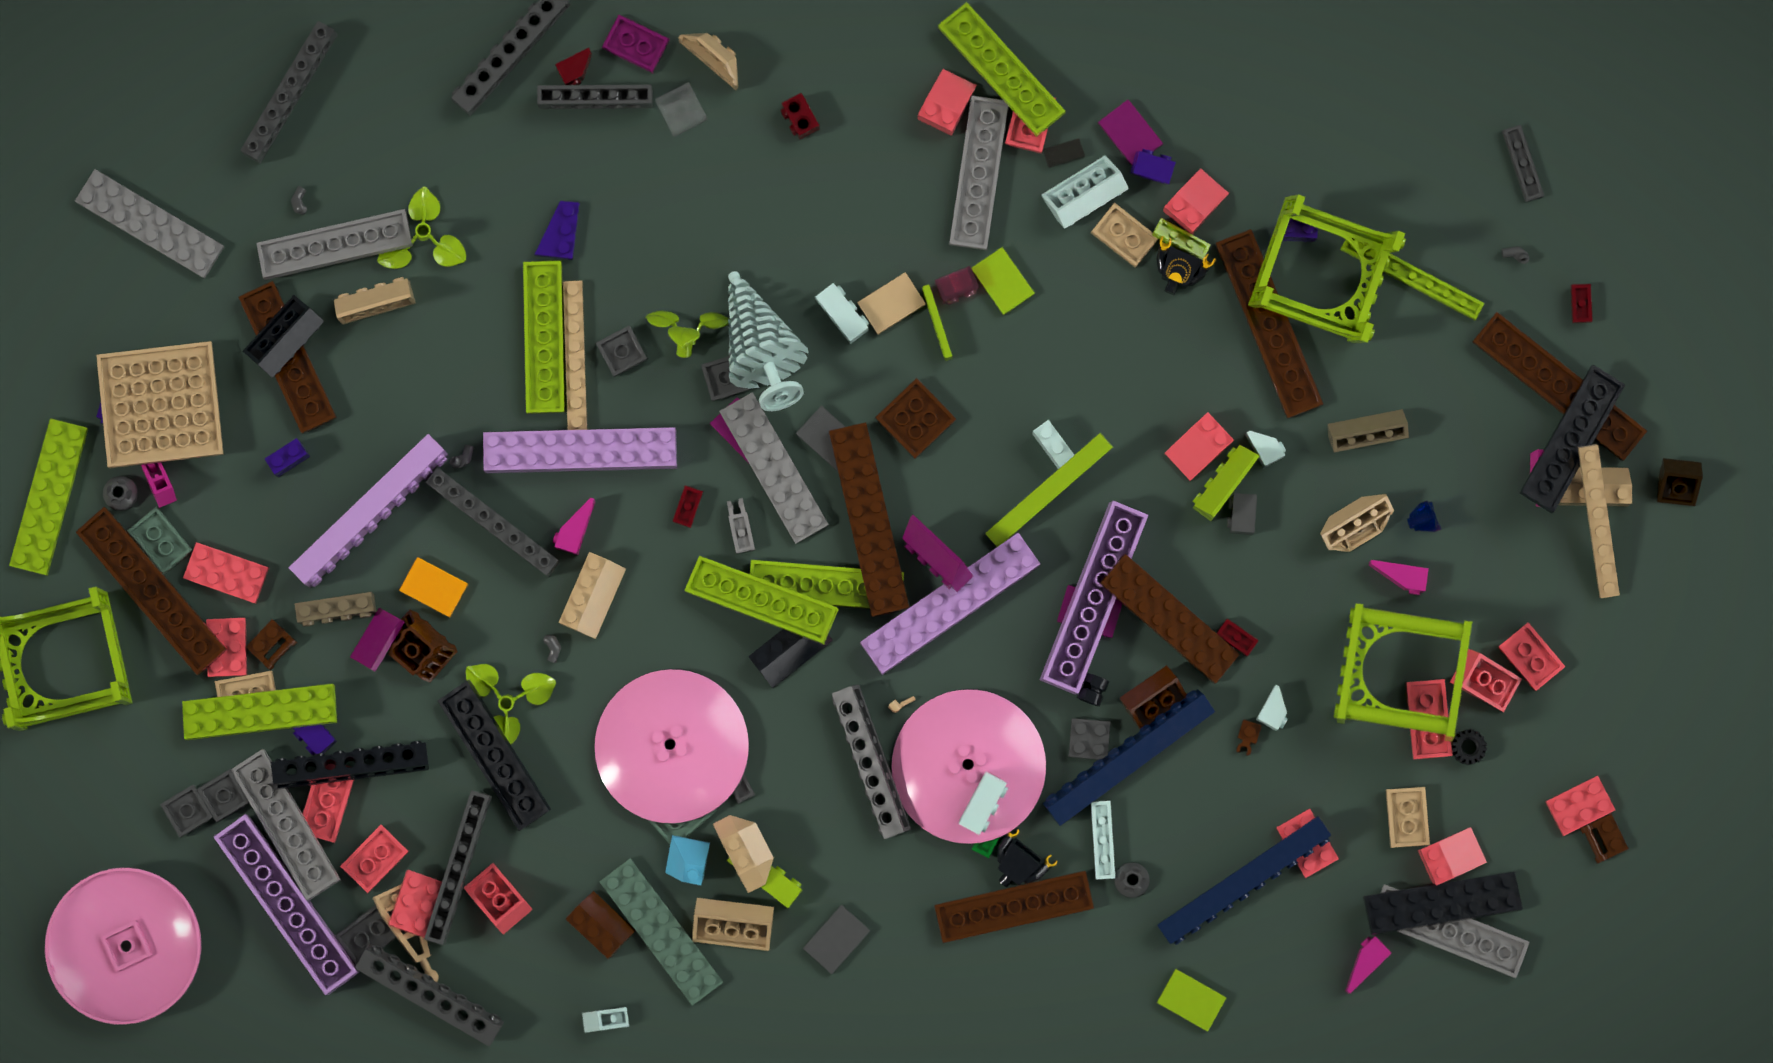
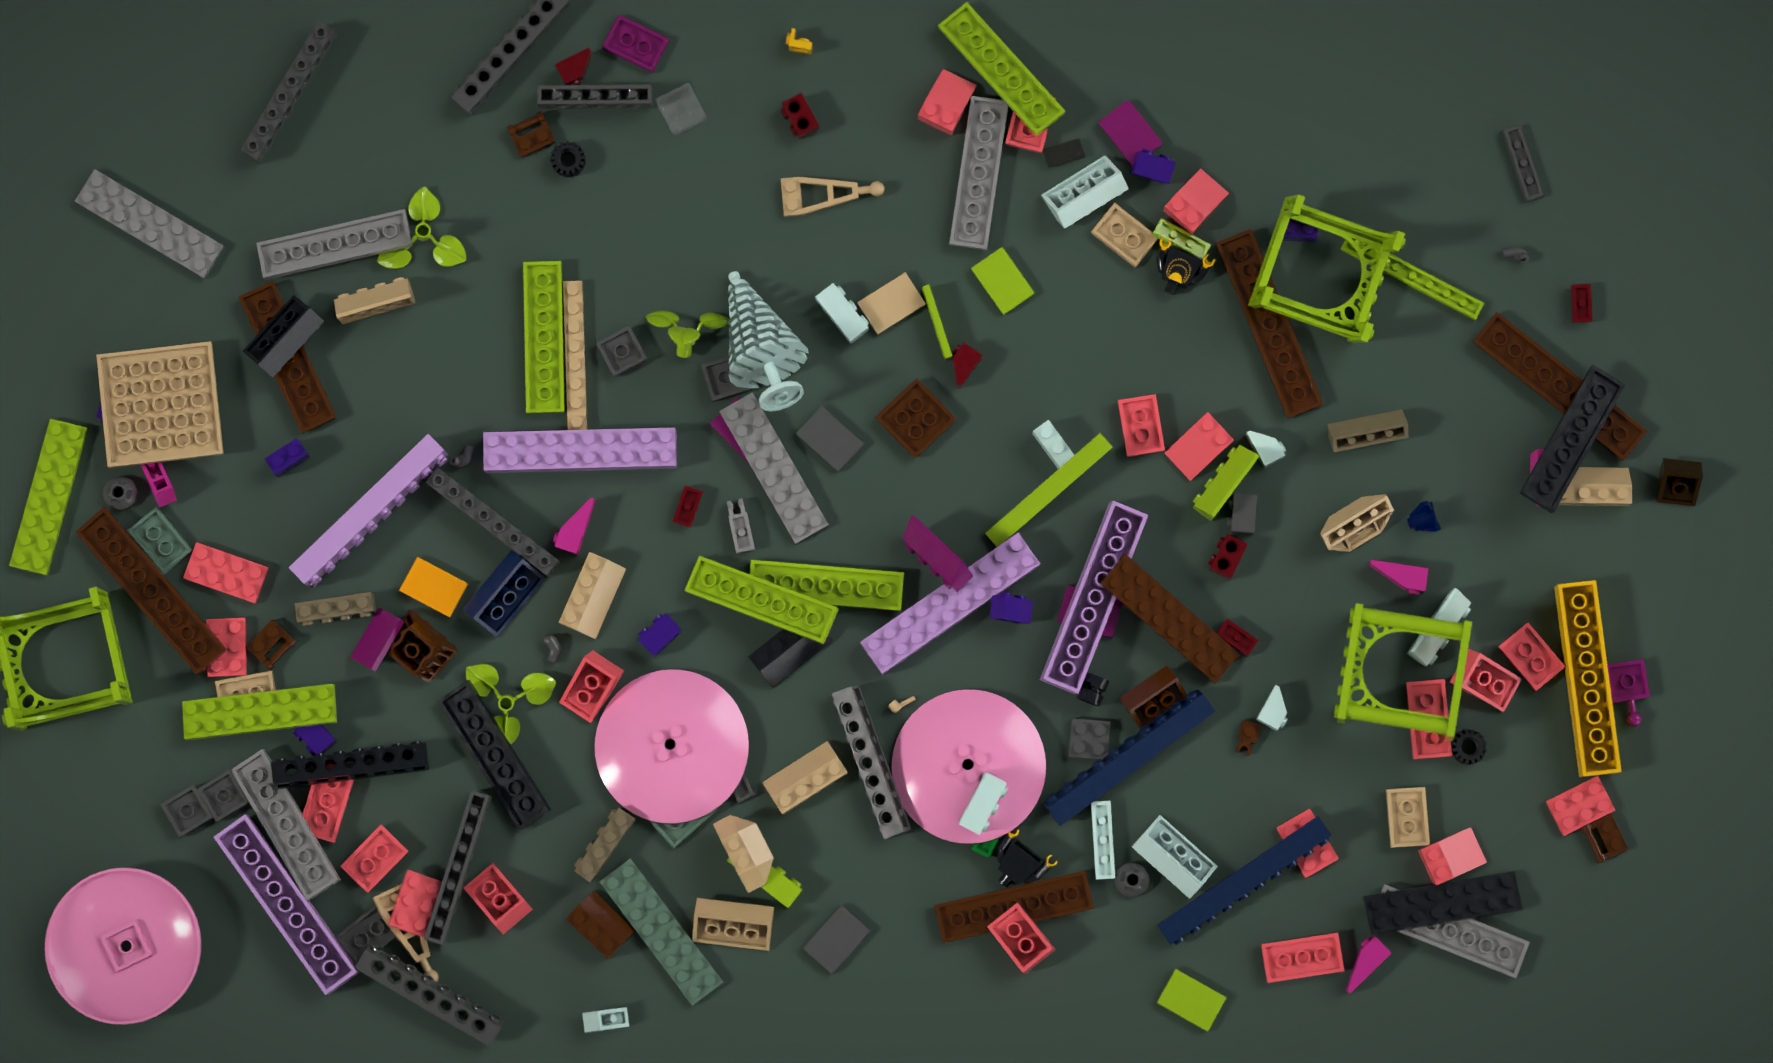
dark grey arm [291,186,307,215] -> none
dark purple wing [535,201,580,260] -> none
medium azure slope [665,835,710,885] -> none
tan wedge [678,33,738,90] -> none
reddish brown plate [829,422,909,617] -> none
clear pink brick [935,266,979,305] -> none
tan plate [1578,444,1620,598] -> none
none -> dark blue slope [463,550,546,637]
none -> reddish brown plate [507,111,556,158]
none -> black tyre [550,141,586,177]
none -> coral slope [559,650,624,723]
none -> dark tan brick [574,808,636,883]
none -> dark purple brick [638,613,682,657]
none -> tan slope [762,741,848,815]
none -> tan plate [781,177,884,217]
none -> yellow bracket [786,28,813,54]
none -> dark red slope [952,342,983,389]
none -> coral slope [987,903,1056,974]
none -> dark purple brick [990,592,1033,624]
none -> coral plate [1118,394,1165,457]
none -> light aqua slope [1132,815,1218,899]
none -> dark red brick [1208,534,1248,580]
none -> coral plate [1261,933,1344,983]
none -> light aqua slope [1406,588,1471,667]
none -> yellow brick [1554,580,1622,778]
none -> magenta plate [1607,659,1650,727]

